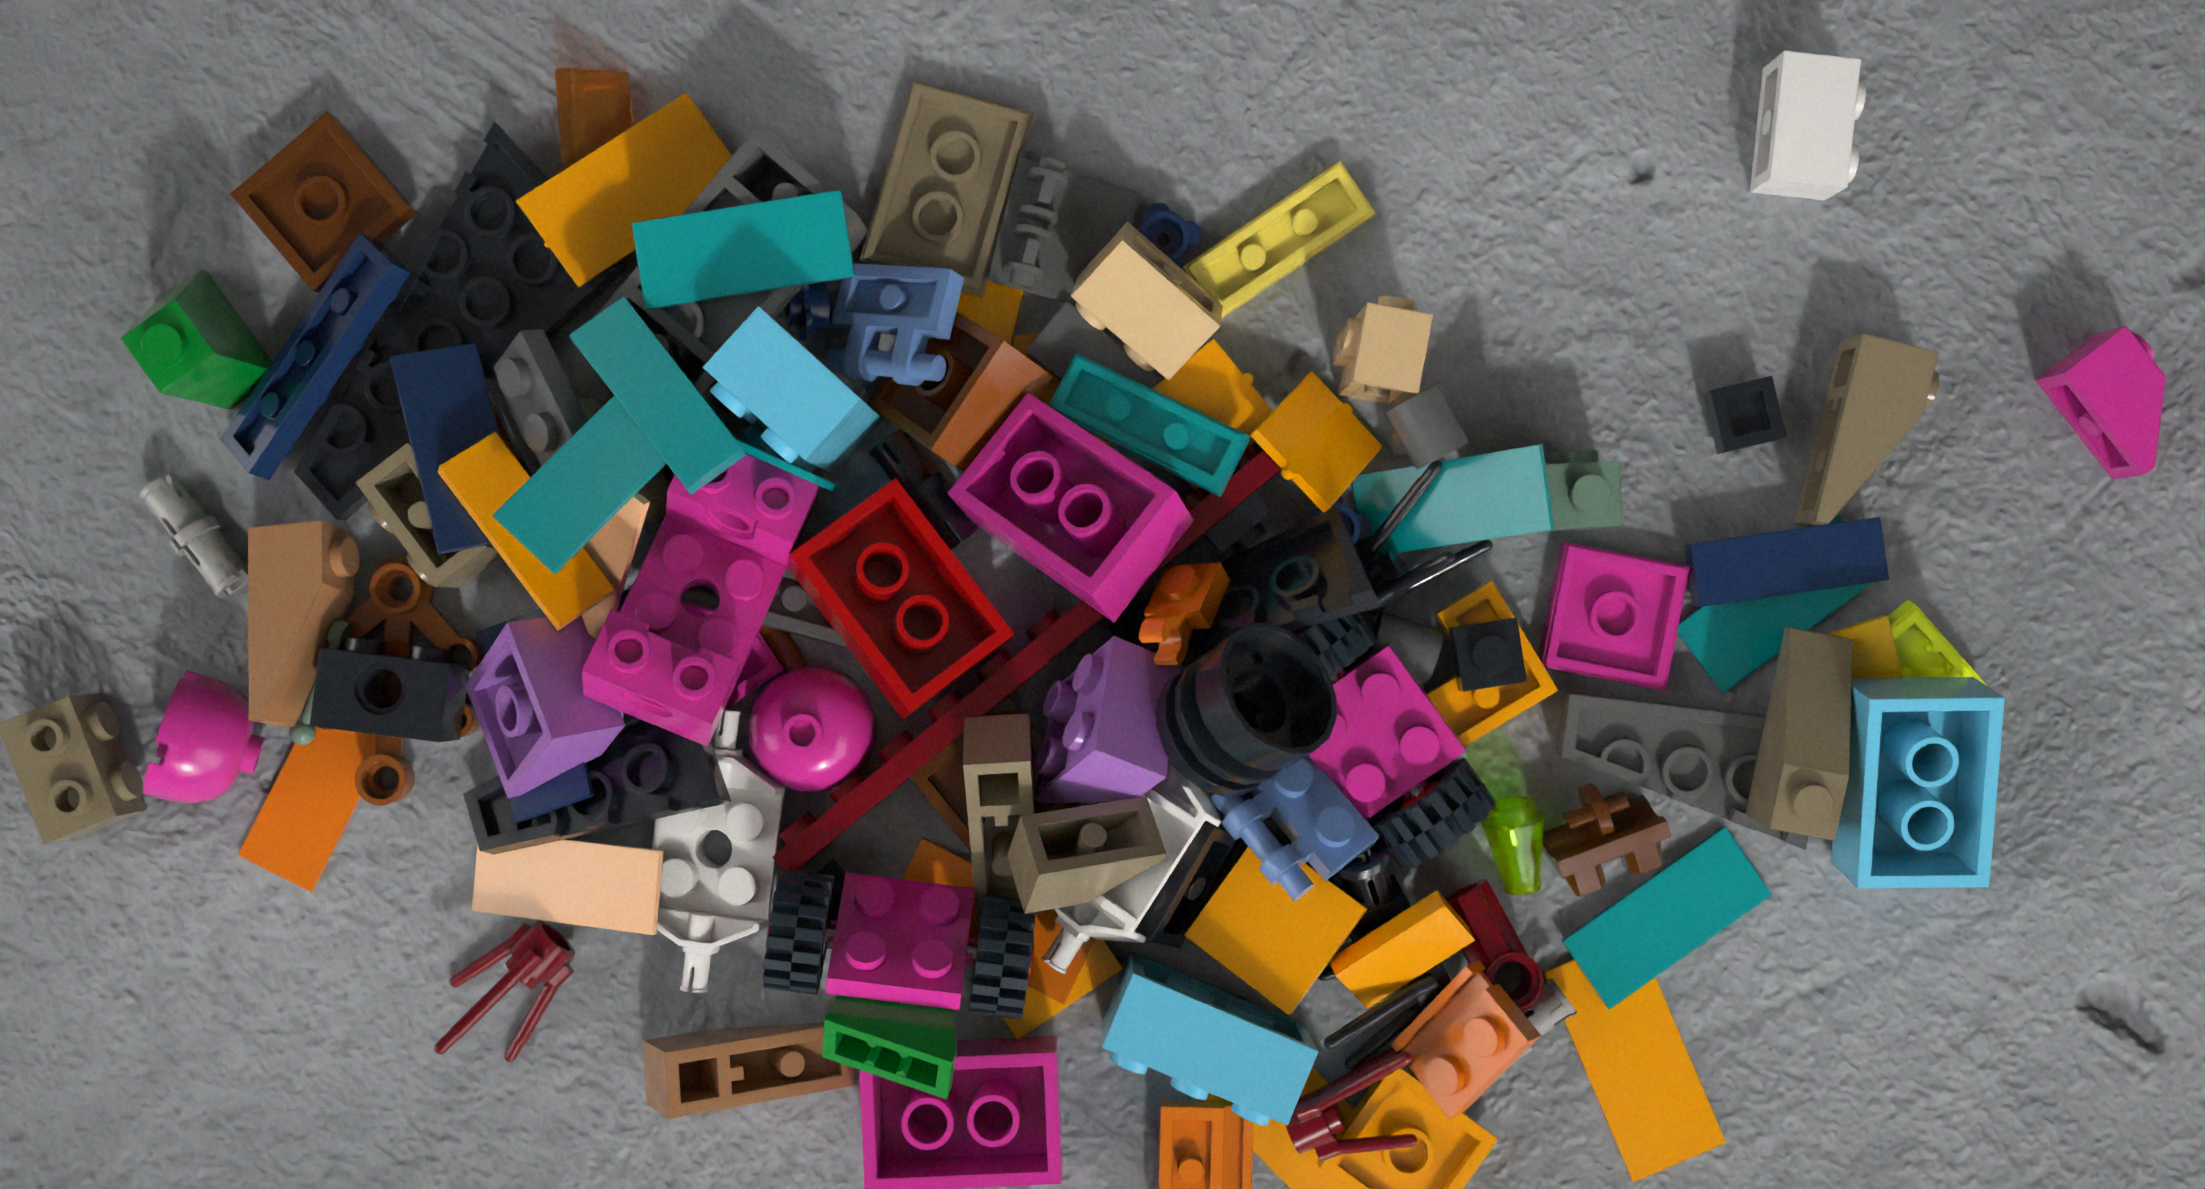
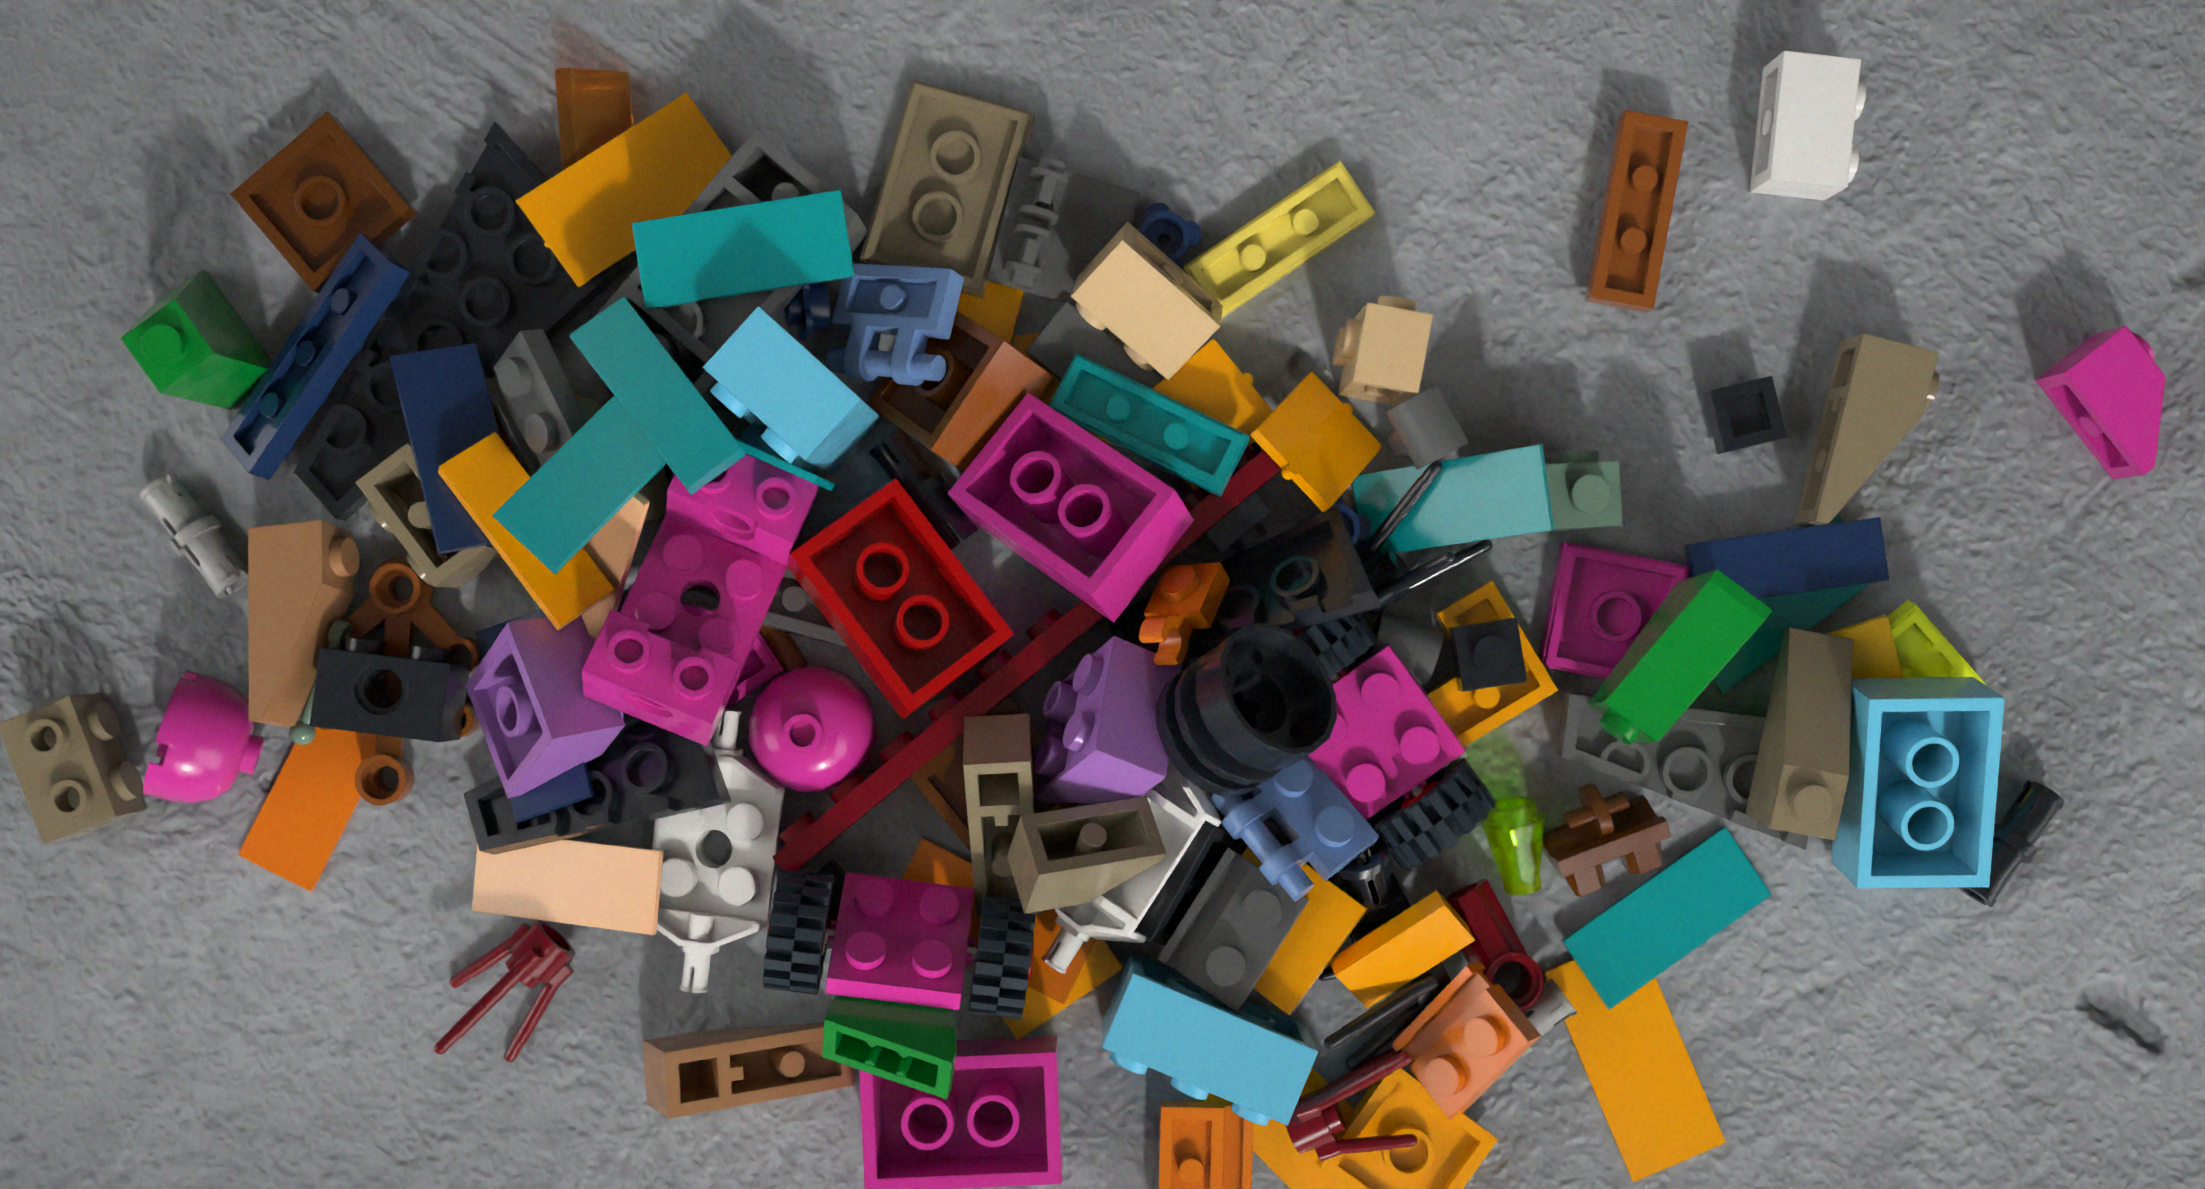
none -> dark grey plate [1157,848,1310,1012]
none -> dark orange plate [1585,110,1688,313]
none -> green slope [1588,569,1772,745]
none -> black pin [1959,780,2065,907]

